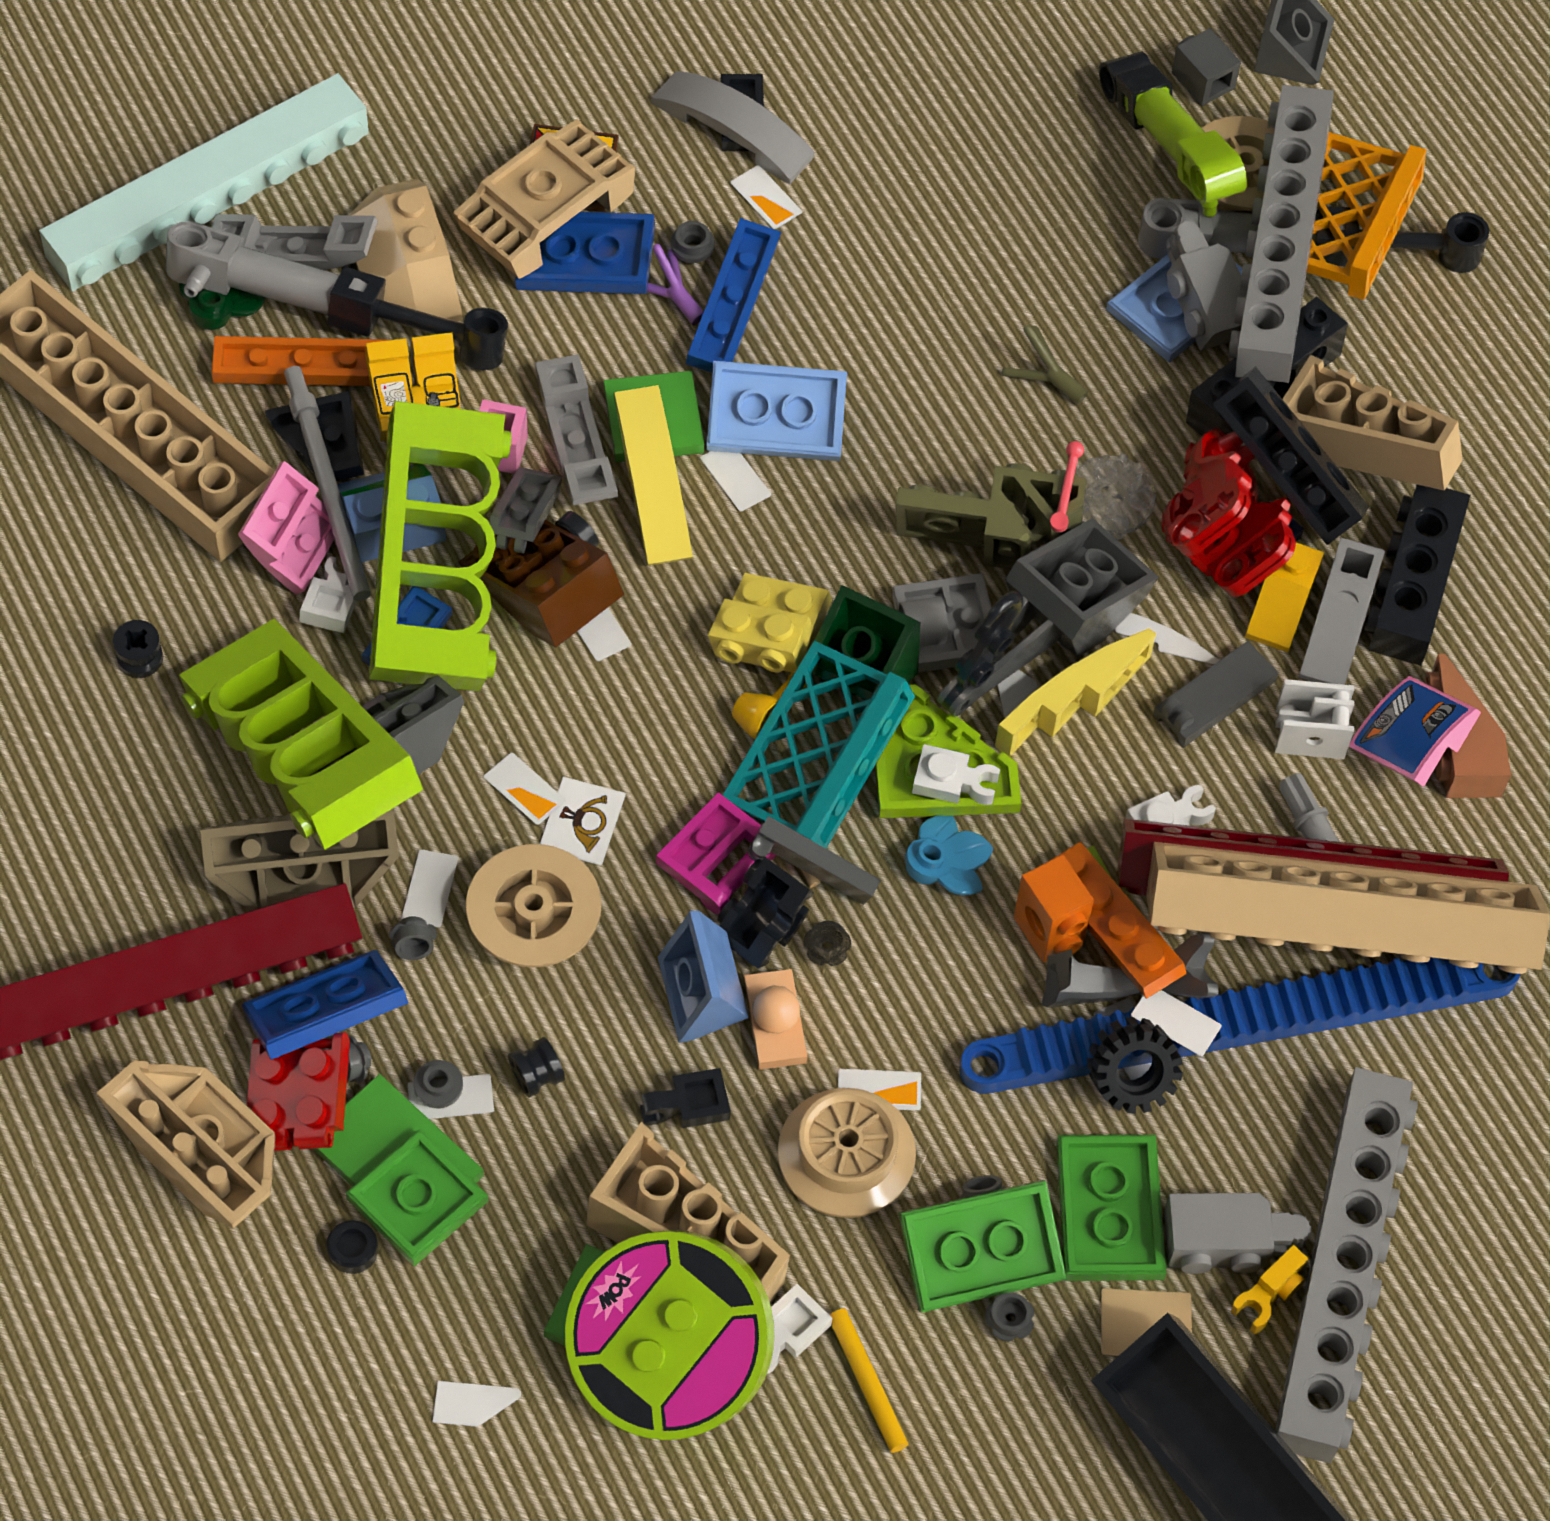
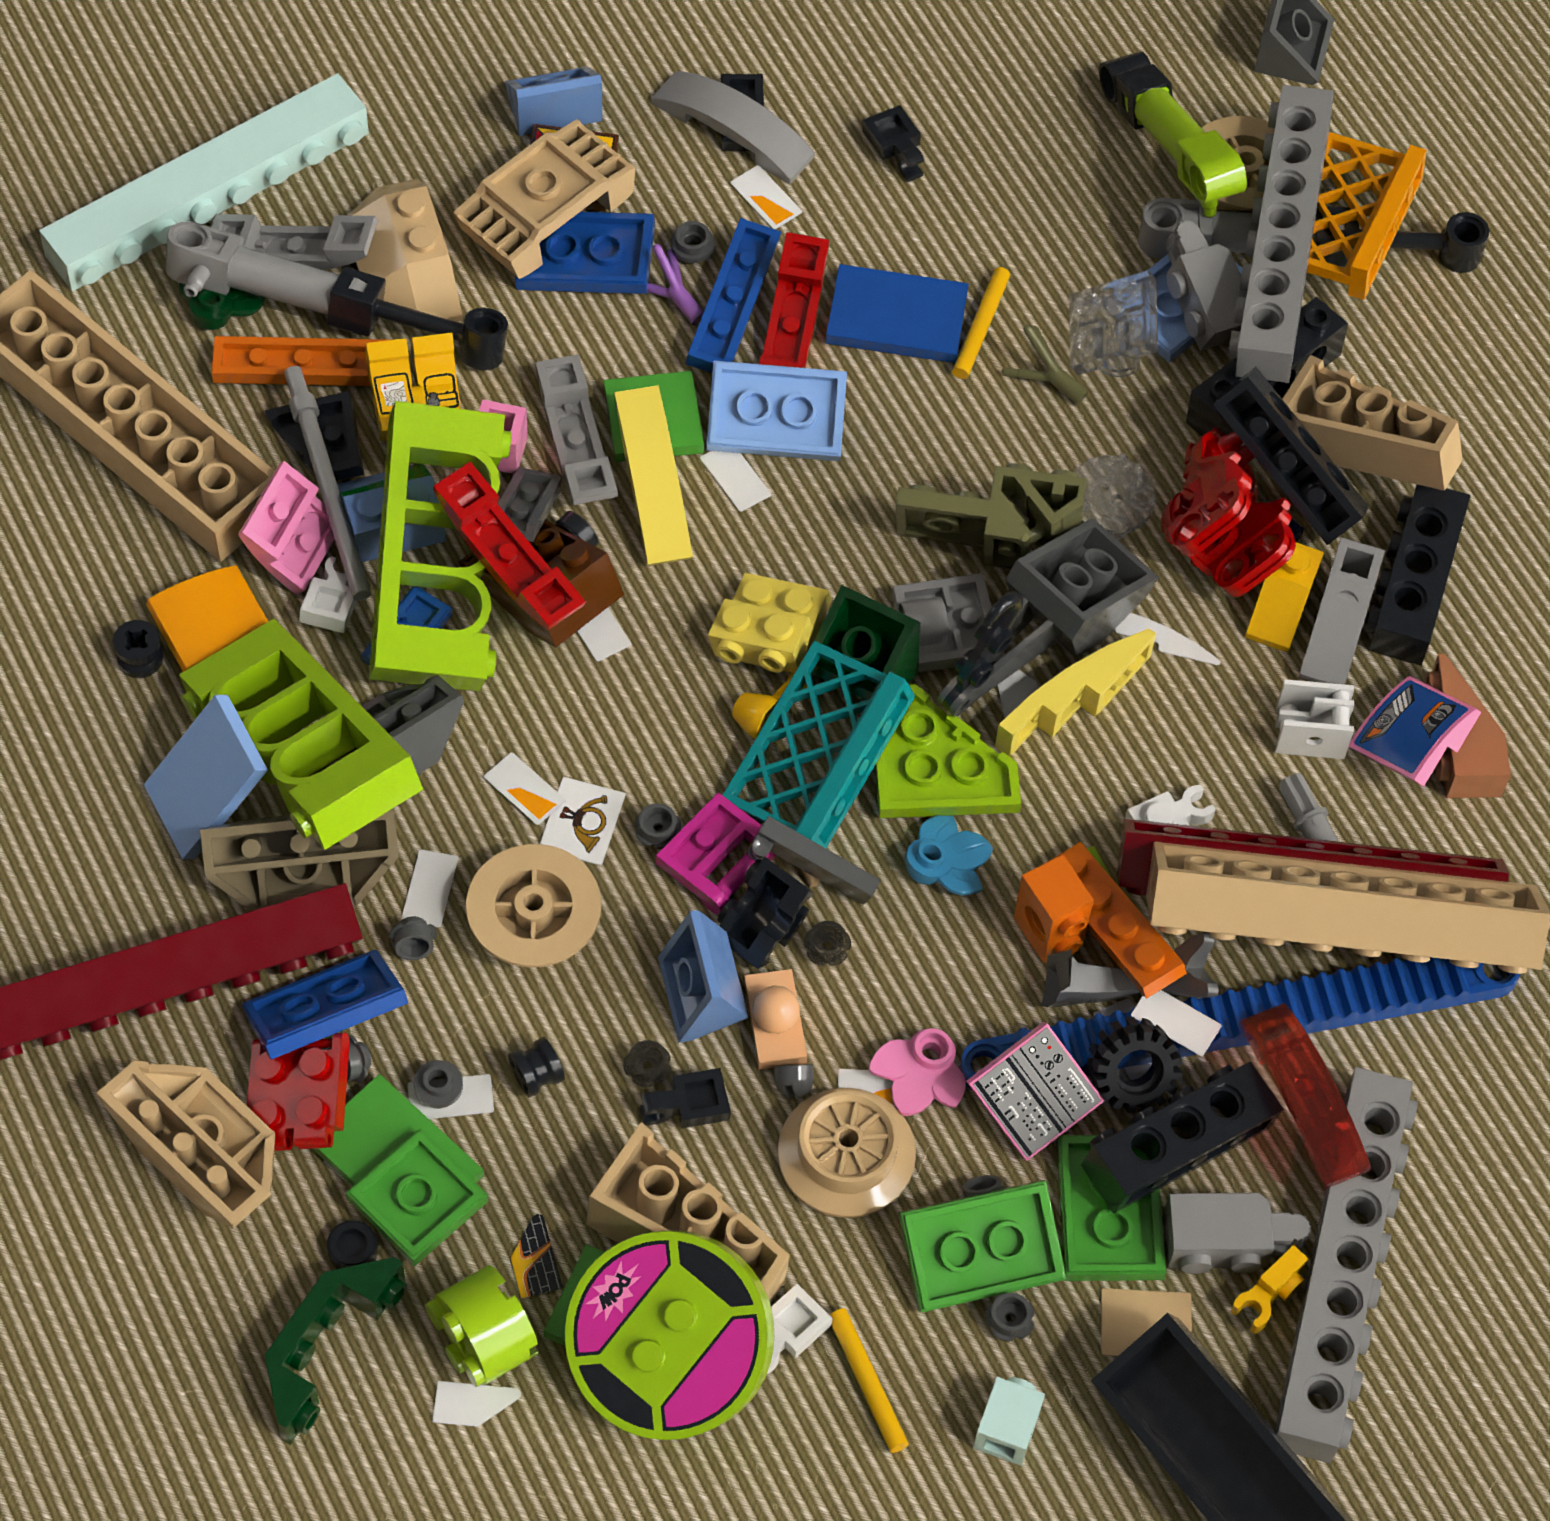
white plate [912,744,1000,805] -> none
coral hinge [1050,441,1084,532] -> none
dark grey hinge [1153,641,1279,748] -> none
dark grey brick [1171,28,1241,106] -> none
none -> light blue tile [144,695,268,860]
none -> light orange slope [146,565,269,672]
none -> dark green slope [265,1257,407,1445]
none -> lime brick [425,1265,538,1387]
none -> red slope [433,461,586,630]
none -> medium blue slope [505,66,602,136]
none -> sticker [511,1214,563,1299]
none -> clear smoke plate [623,1040,671,1088]
none -> dark grey plate [635,803,681,849]
none -> red slope [759,232,830,368]
none -> dark grey hinge [774,1064,814,1099]
none -> blue tile [826,264,969,363]
none -> black plate [862,105,924,182]
none -> bright pink plate [869,1028,966,1116]
none -> yellow bar [952,267,1011,379]
none -> light grey tile [966,1021,1104,1161]
none -> light aqua brick [973,1377,1045,1466]
none -> clear plate [1069,270,1158,377]
none -> black brick [1081,1061,1284,1214]
none -> clear red slope [1240,1003,1371,1189]

